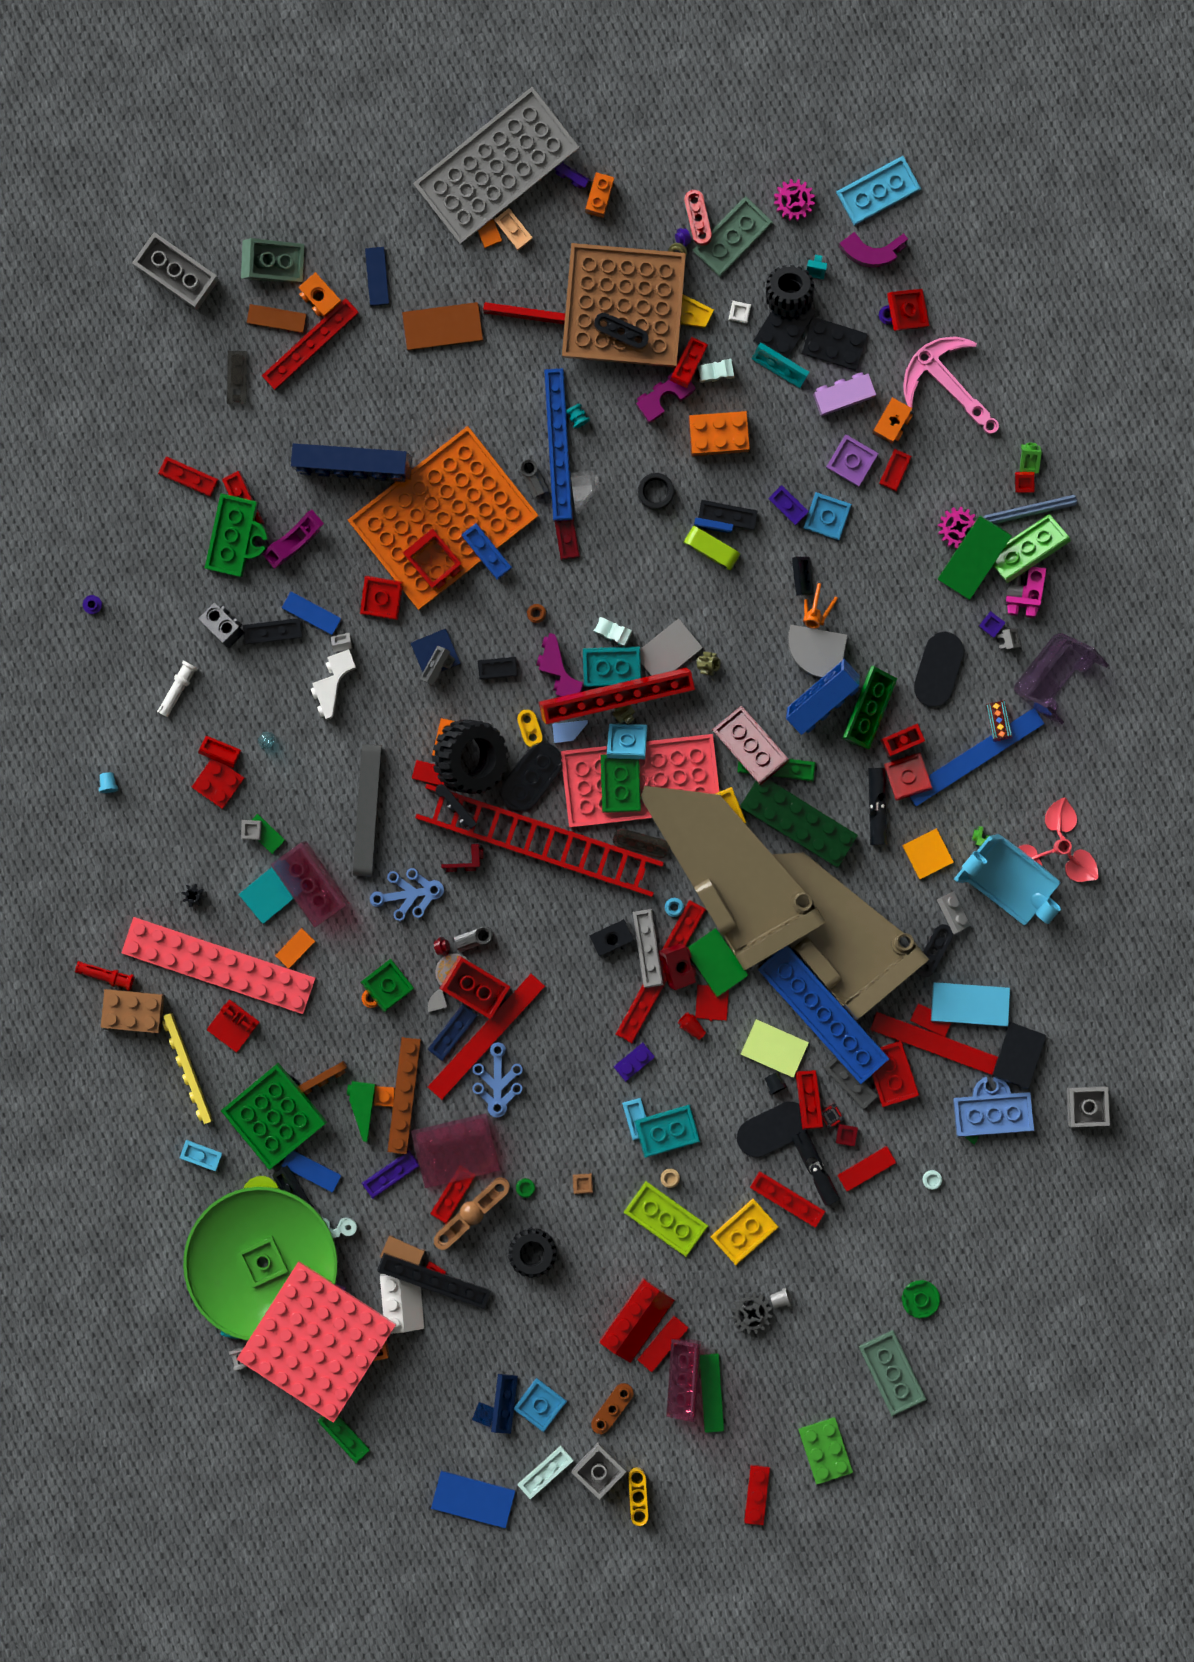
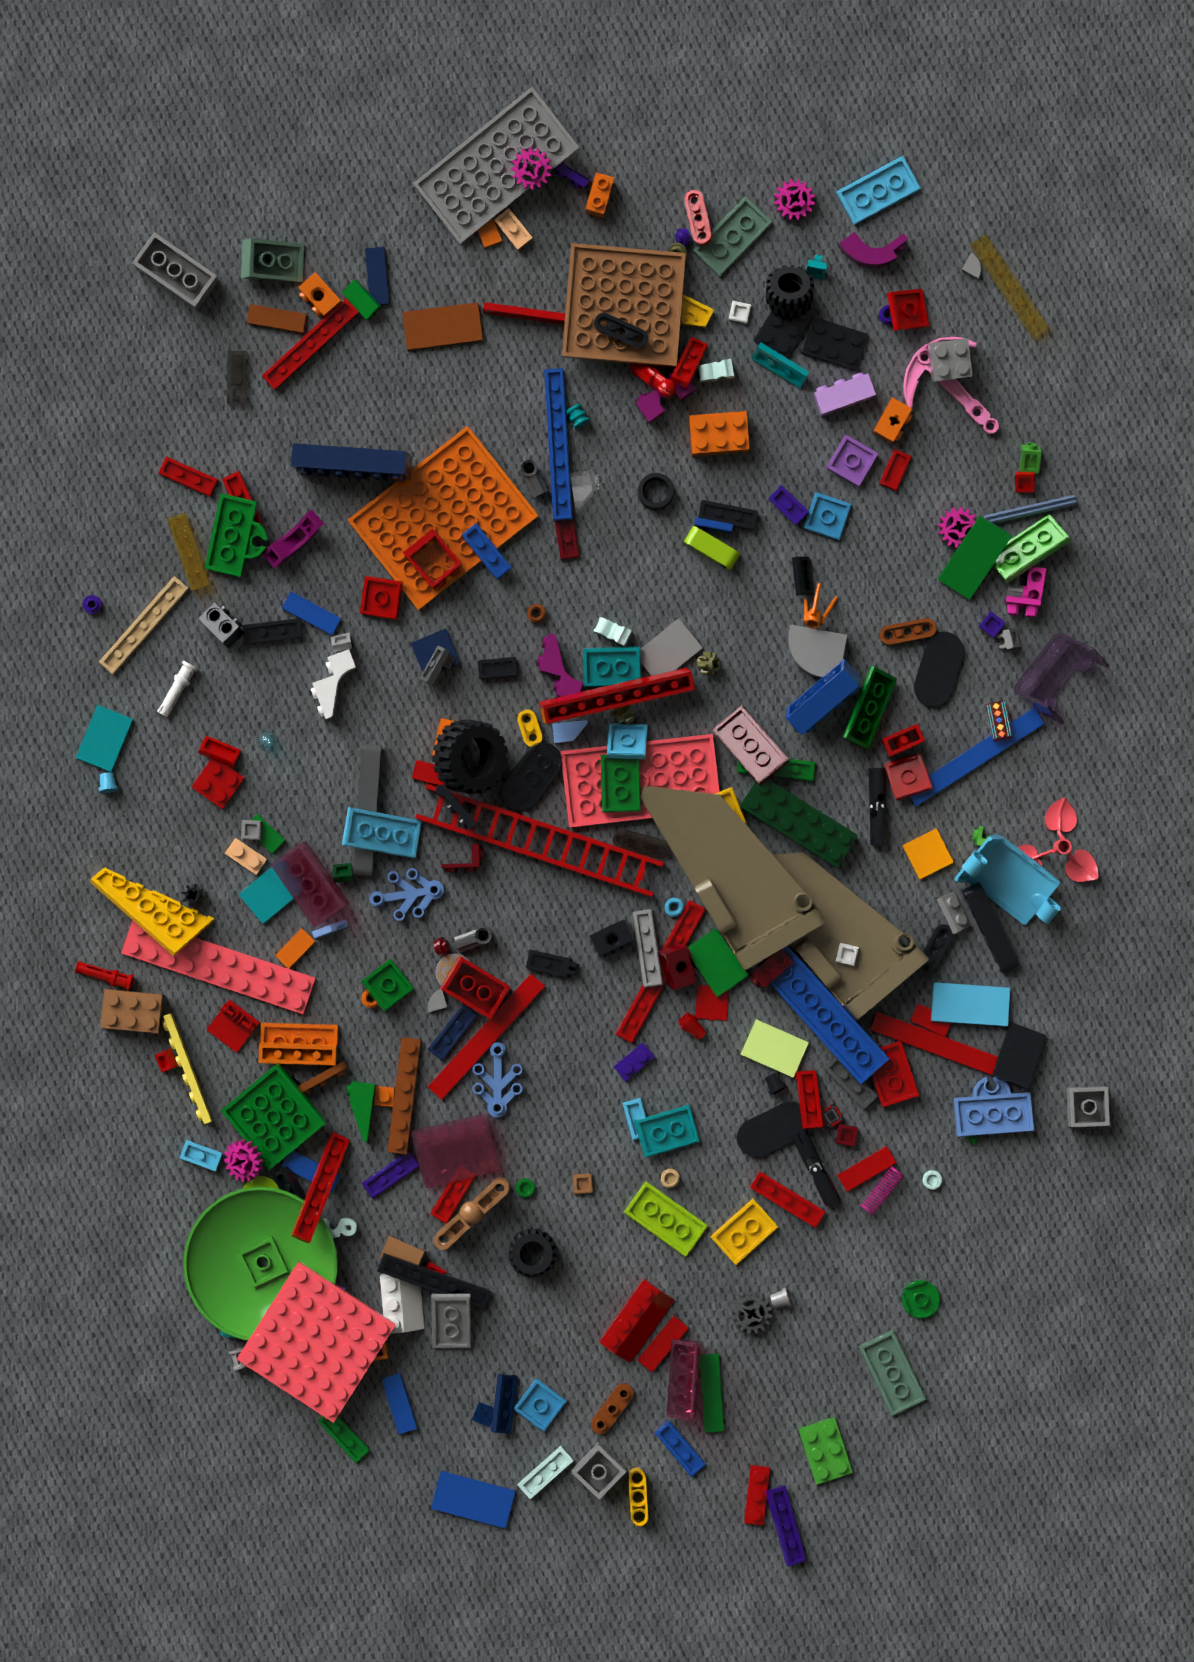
none -> teal tile [76,705,134,772]
none -> yellow wing [90,867,214,956]
none -> tan tile [99,576,189,675]
none -> red plate [154,1048,178,1073]
none -> clear yellow plate [167,513,210,591]
none -> dark pink gear [224,1139,264,1182]
none -> light nougat plate [225,838,267,875]
none -> orange slope [258,1022,338,1065]
none -> red plate [291,1132,350,1244]
none -> light blue tile [312,919,348,939]
none -> dark green tile [333,863,353,883]
none -> green tile [342,279,381,320]
none -> medium azure tile [342,807,422,858]
none -> blue tile [381,1373,417,1434]
none -> light grey tile [431,1294,471,1348]
none -> dark pink gear [510,147,553,190]
none -> black hinge [526,949,580,978]
none -> red piece [630,364,677,398]
none -> blue tile [654,1420,706,1477]
none -> dark red bracket [750,949,792,989]
none -> dark purple plate [765,1485,806,1566]
none -> white tile [836,943,859,966]
none -> dark pink piece [860,1166,905,1216]
none -> dark orange plate [879,618,936,645]
none -> light grey brick [927,338,973,382]
none -> light grey tile [961,253,981,279]
none -> black beam [962,882,1019,974]
none -> clear yellow tile [970,234,1050,340]

